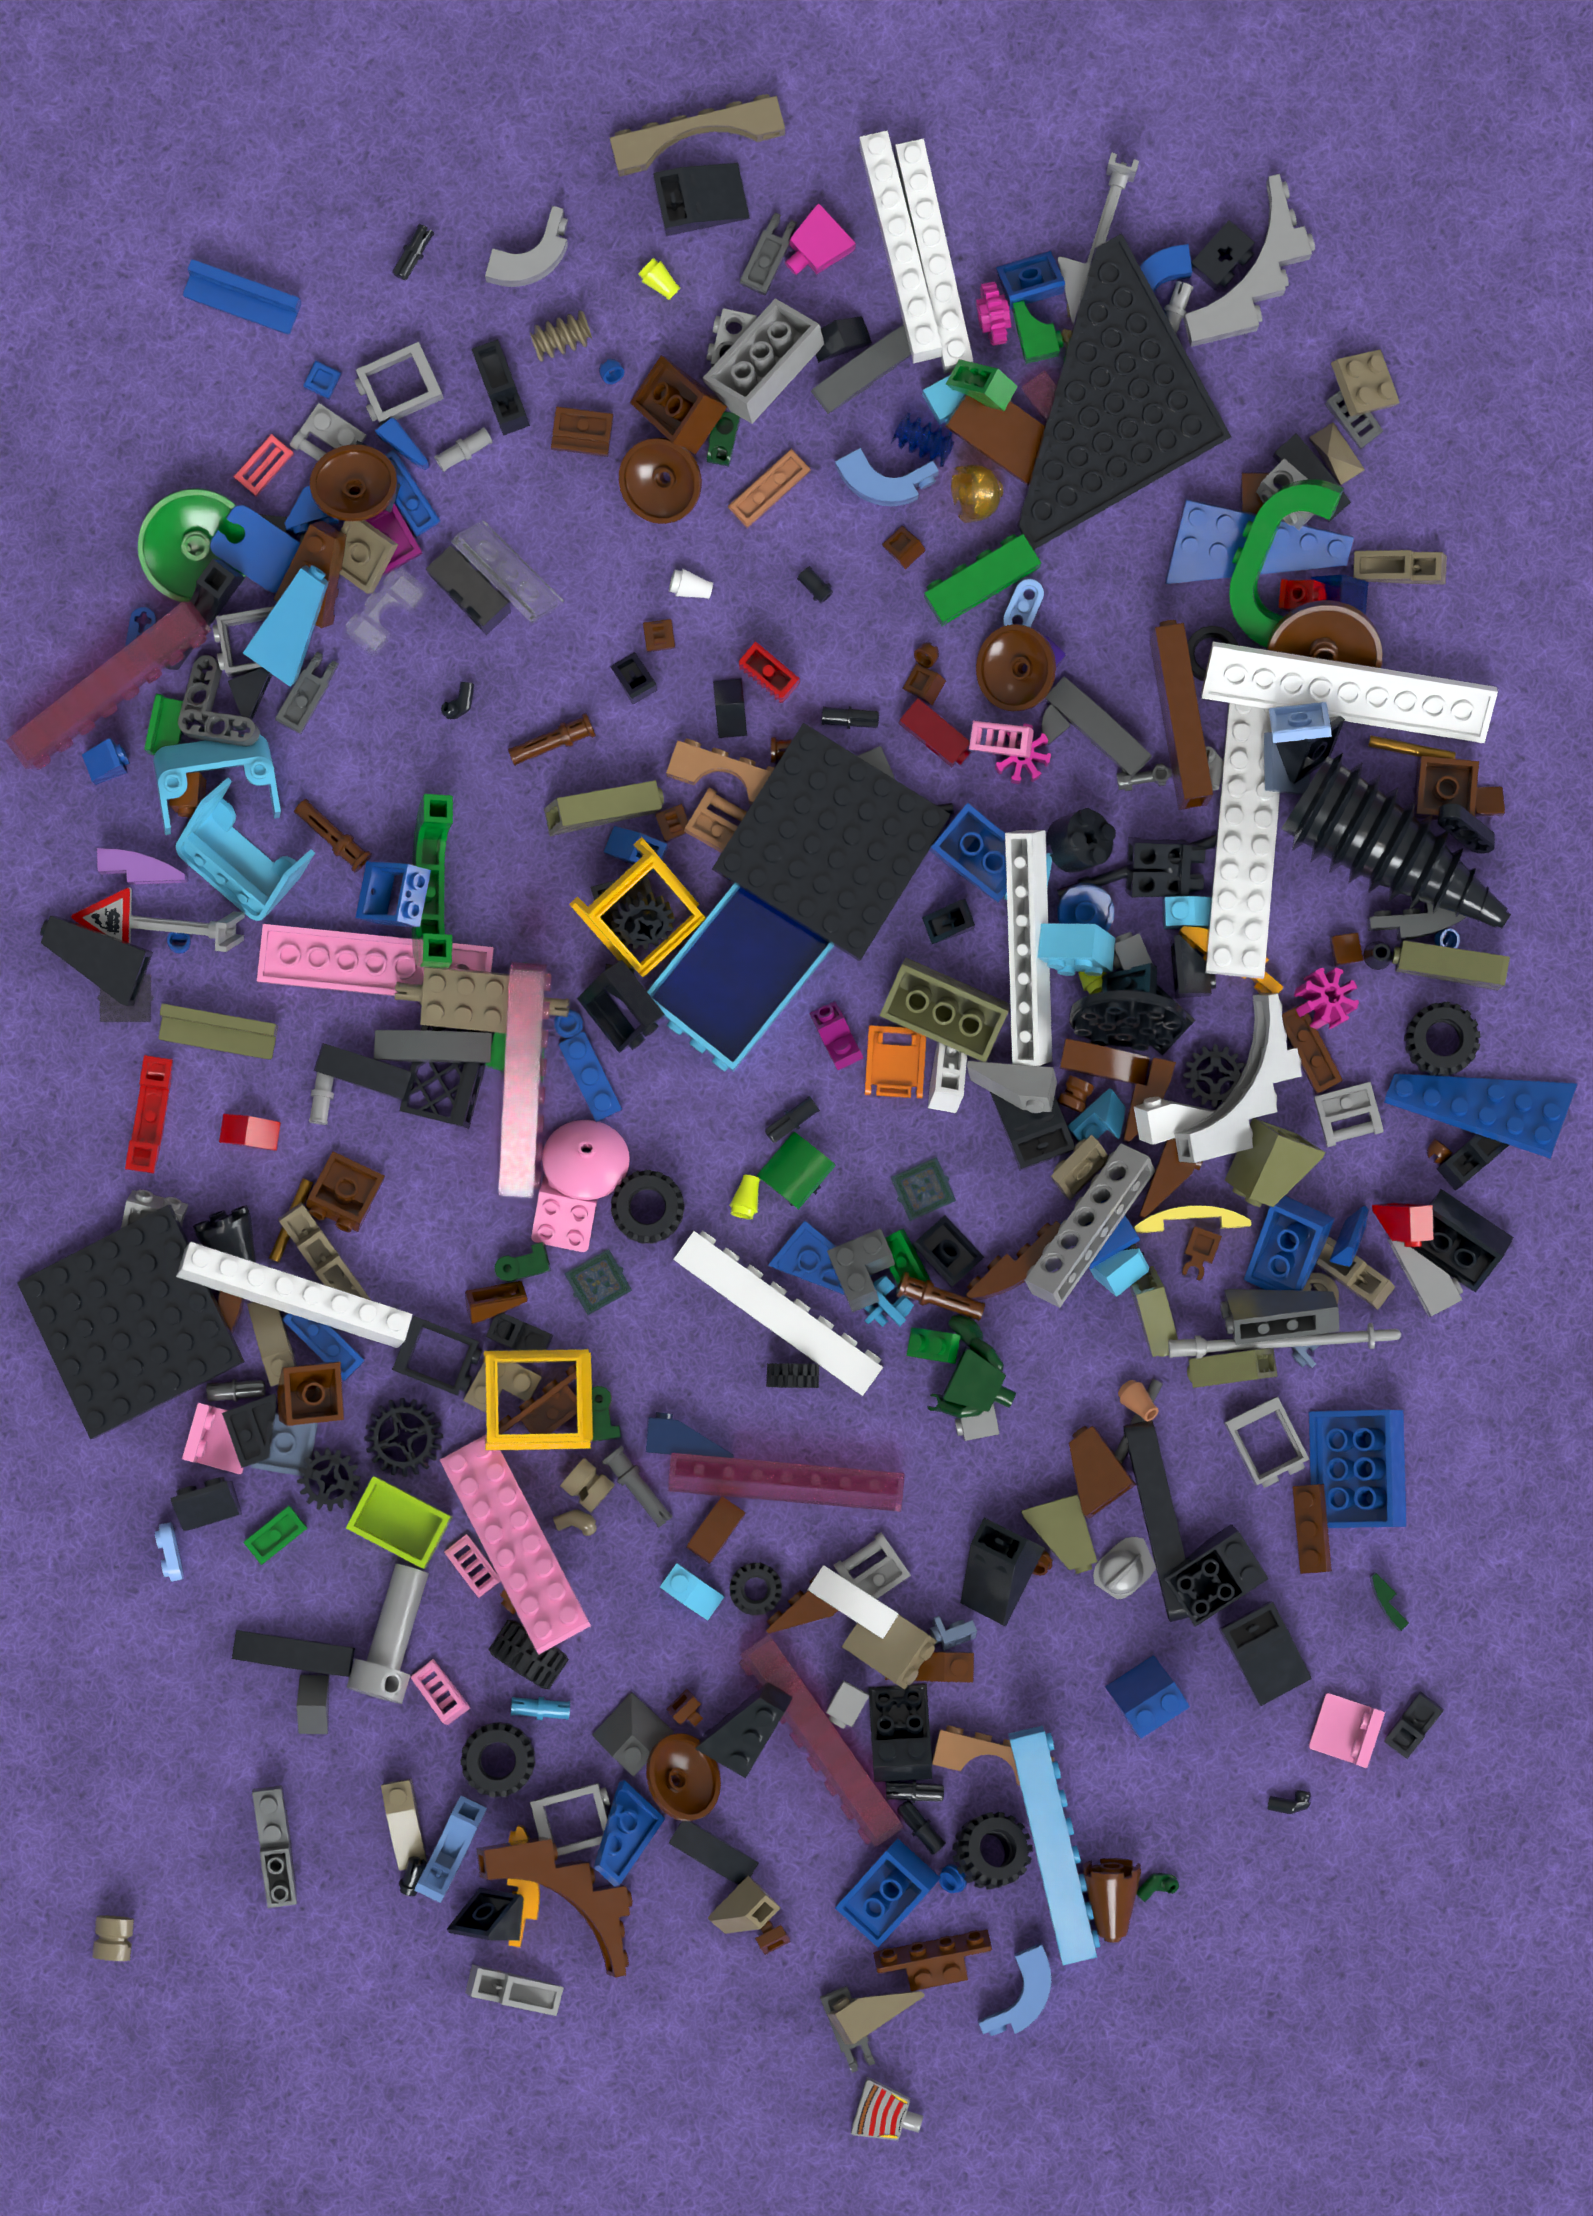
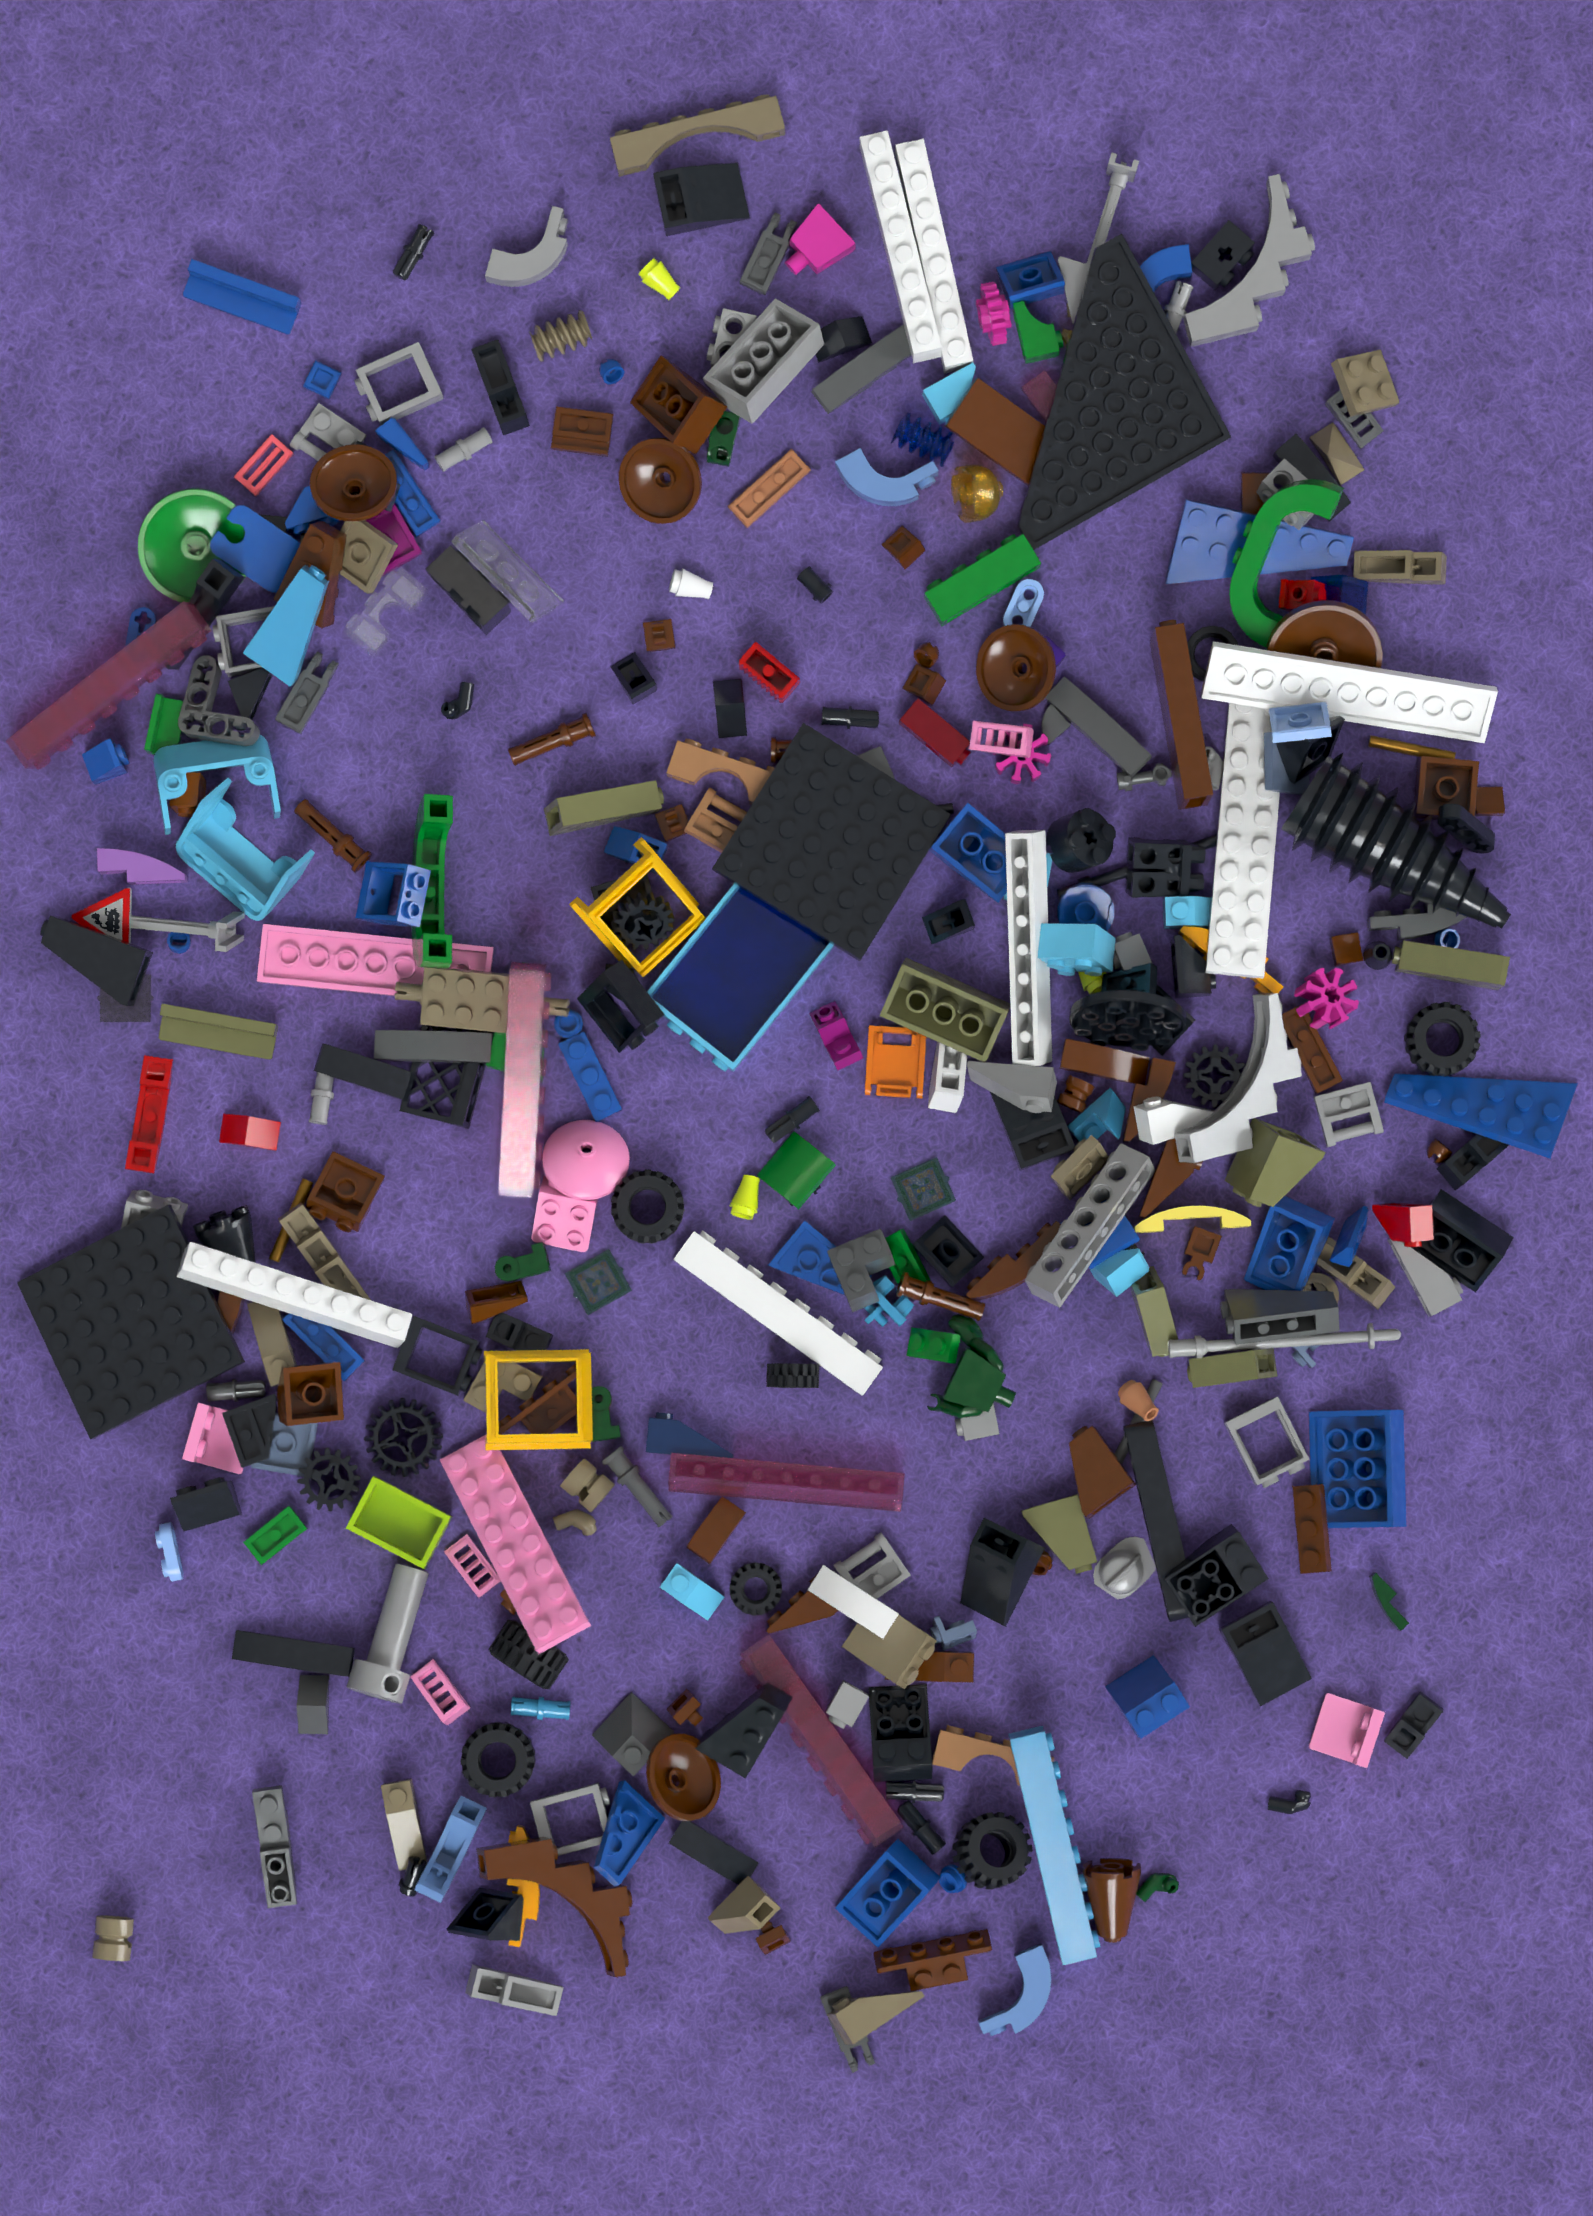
light grey torso [851,2077,923,2140] -> none
green arch [946,359,1018,411] -> none

